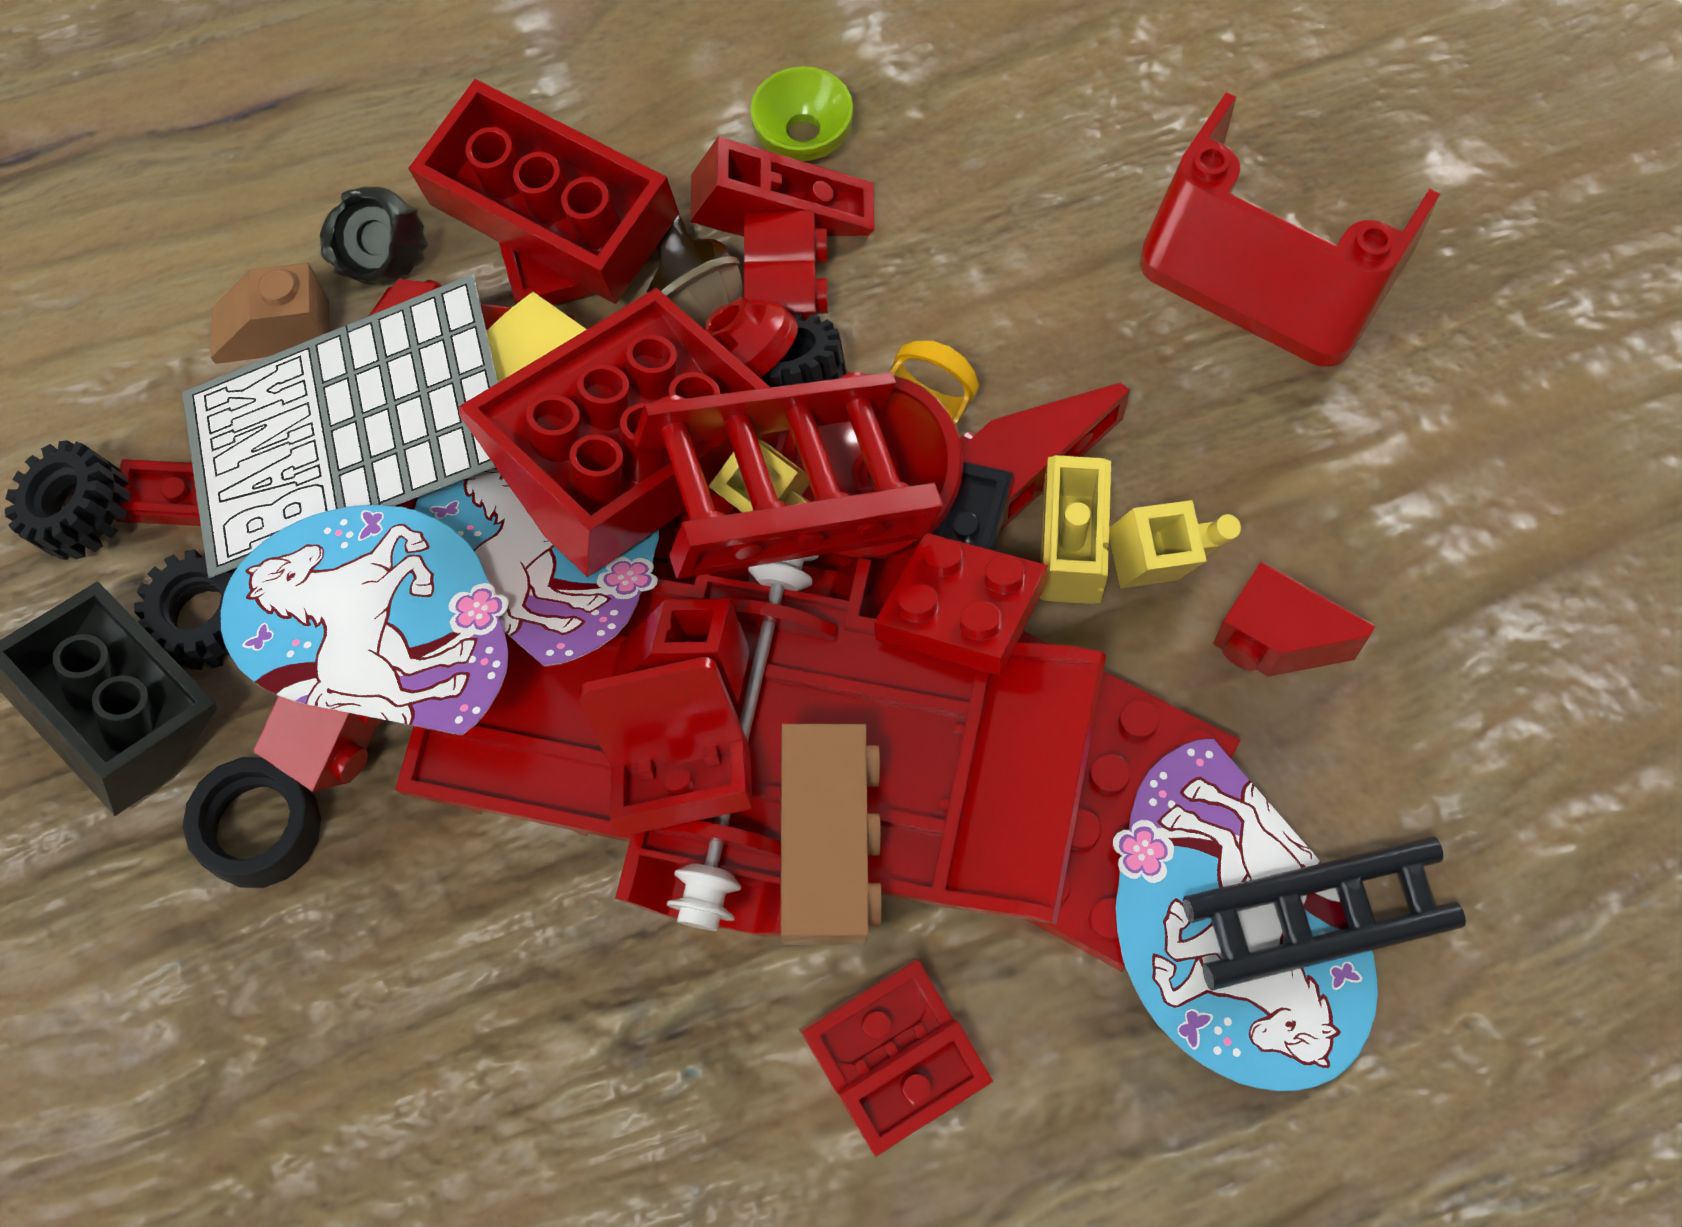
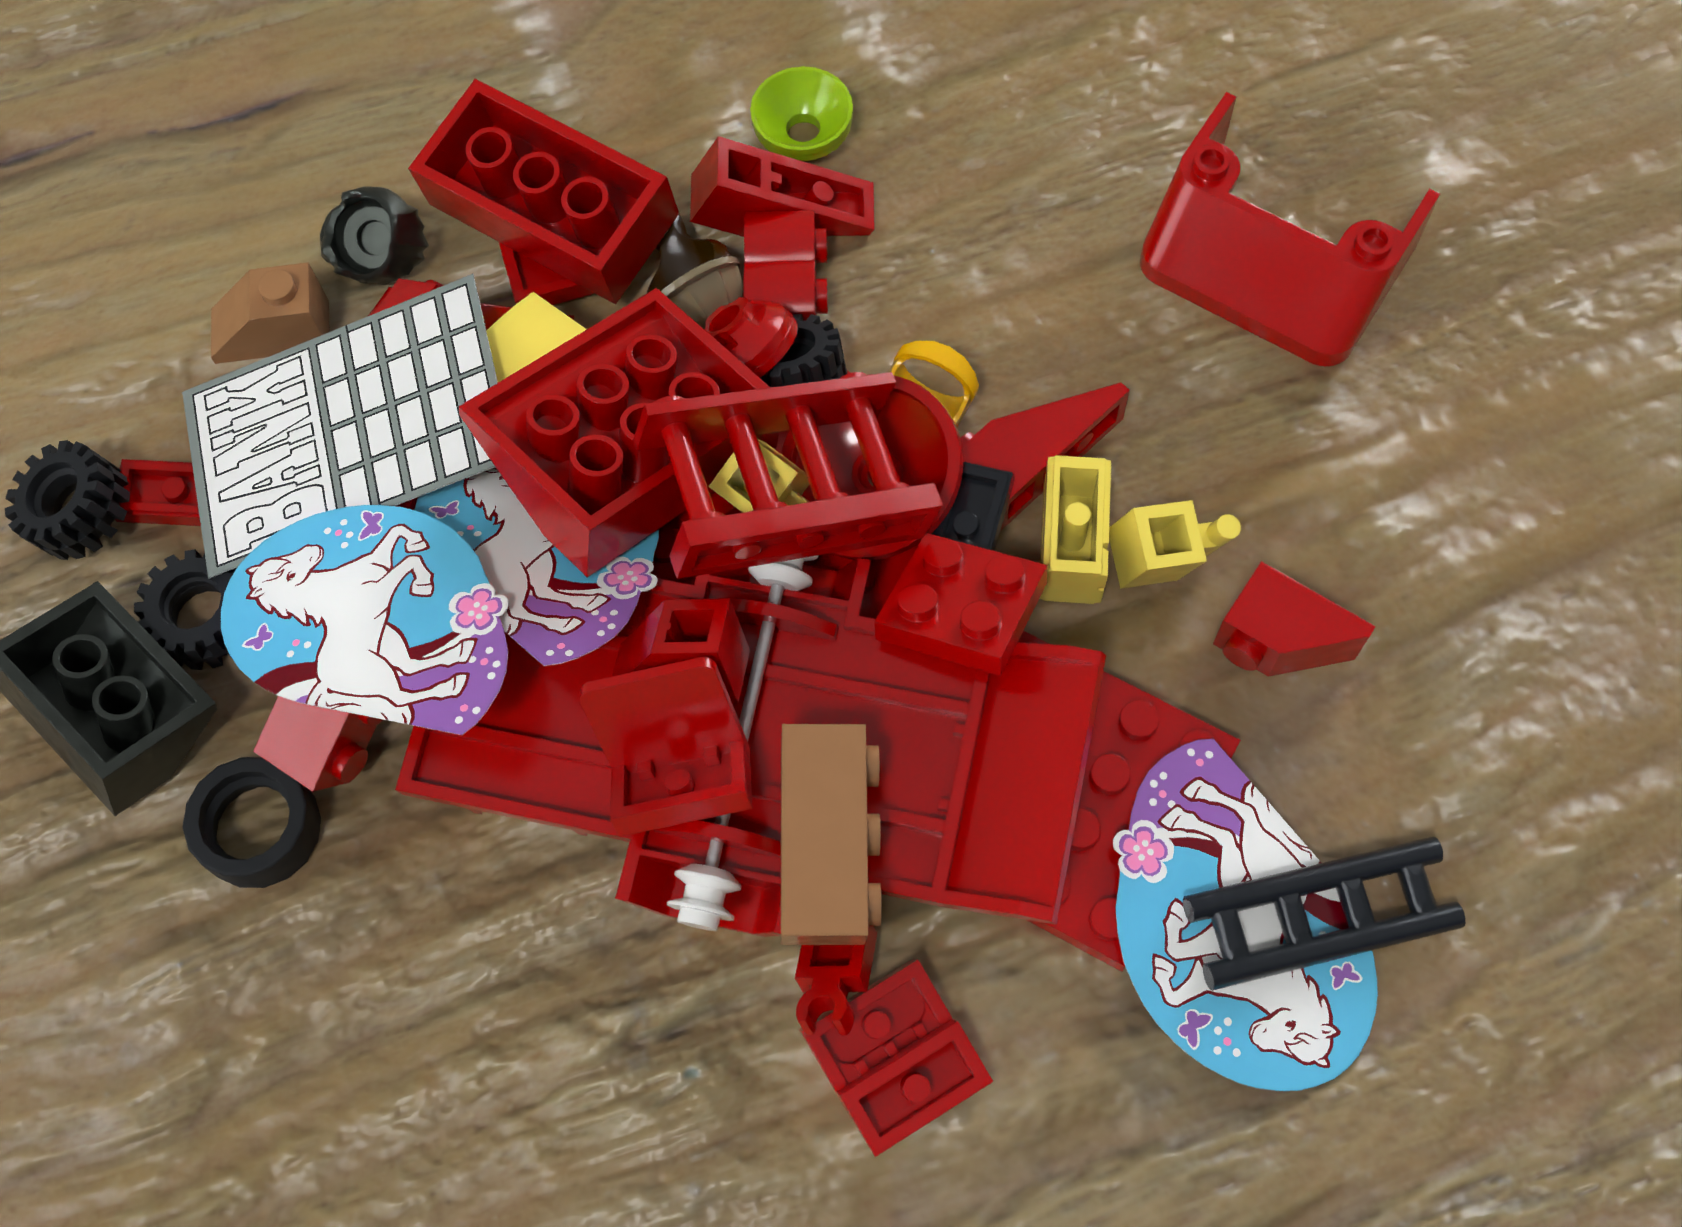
none -> red plate [795,926,878,1035]

